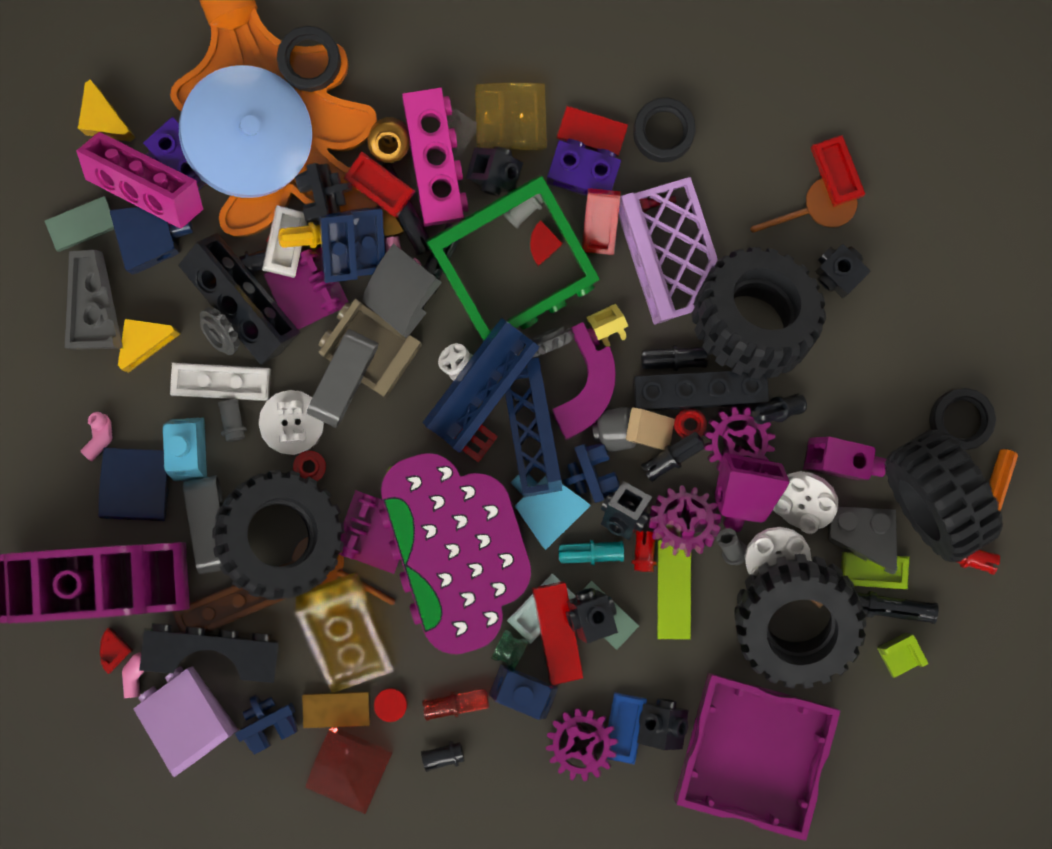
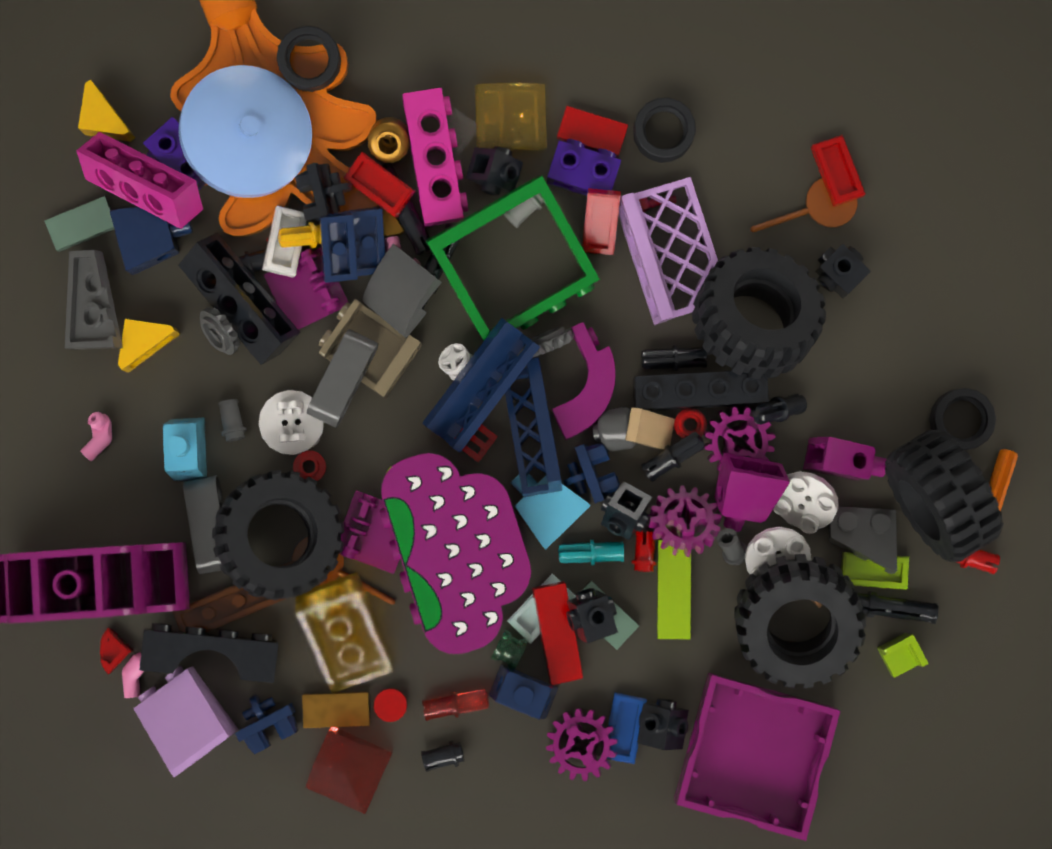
dark blue slope [98,448,169,521] -> none
white tile [170,363,271,401] -> none
red tile [530,220,563,267] -> none
light yellow tile [586,304,628,347] -> none

